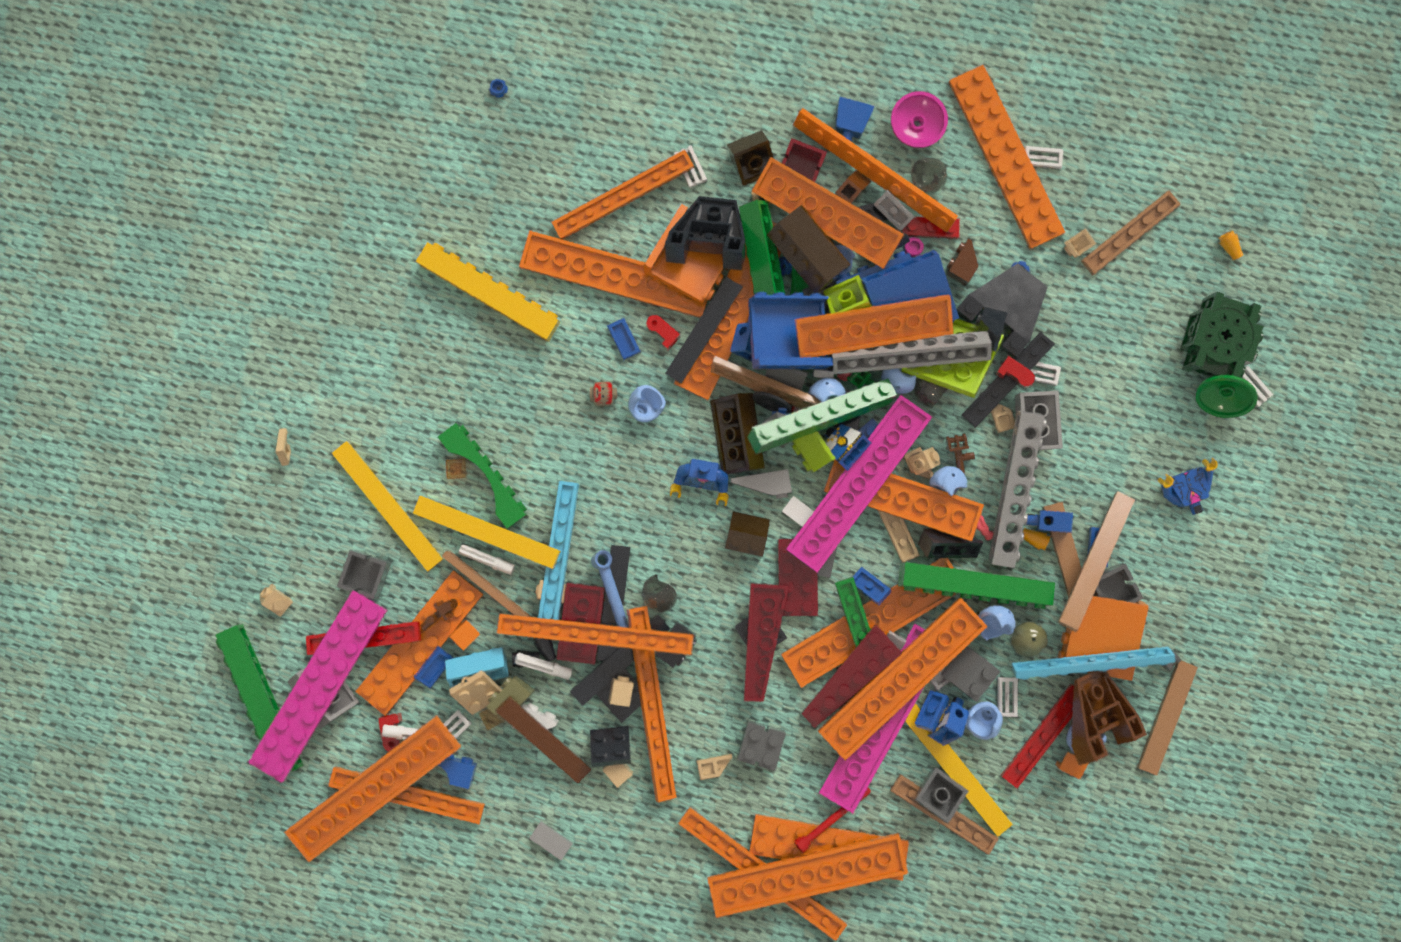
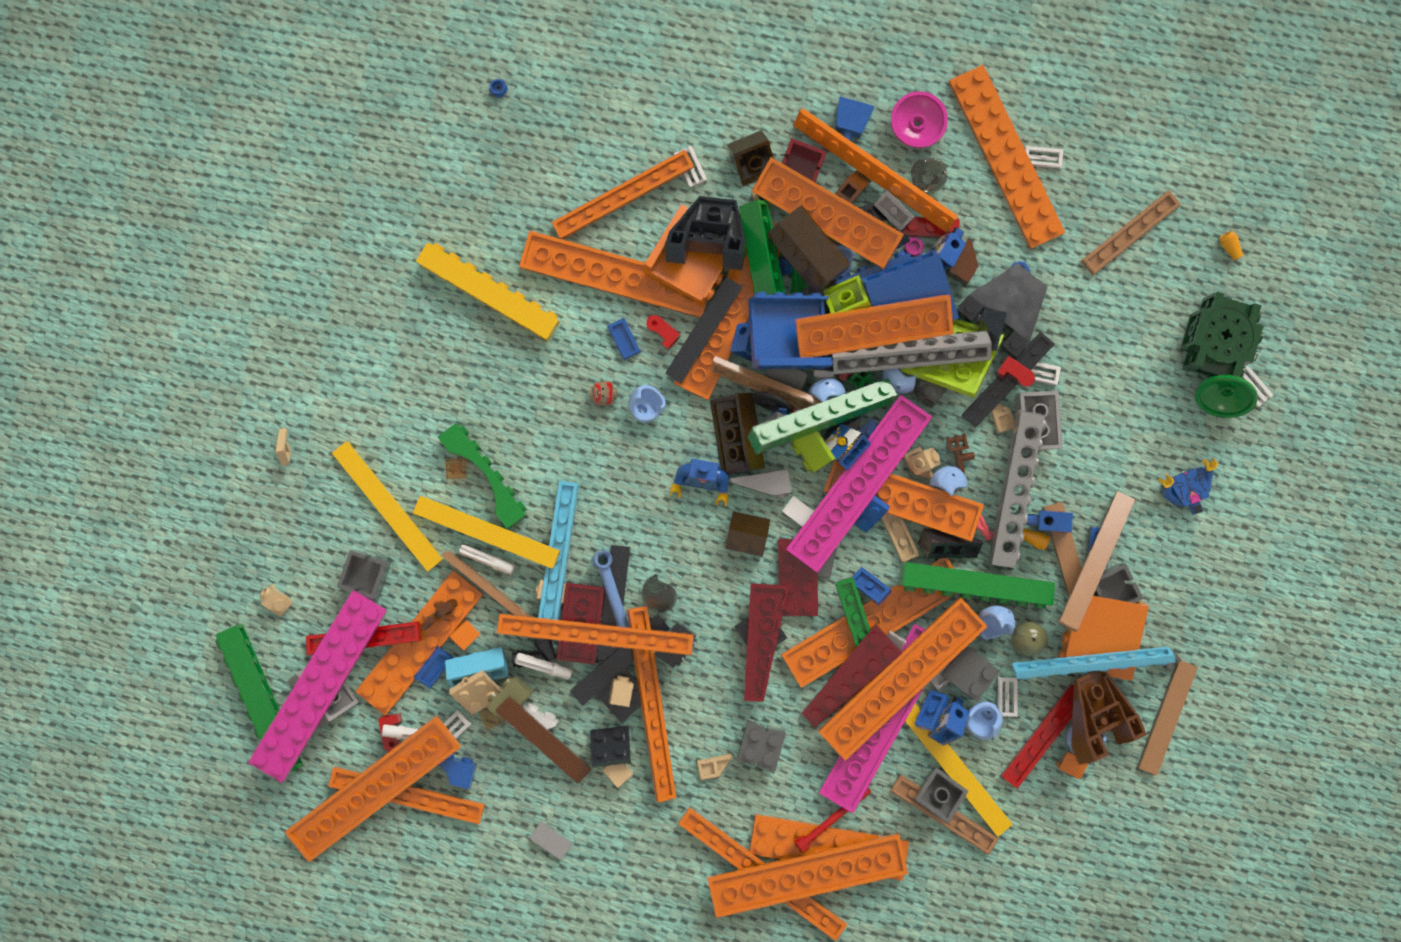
tan bracket [1064,228,1096,258] -> none
none -> blue plate [854,495,890,533]
none -> blue torso [931,227,966,270]

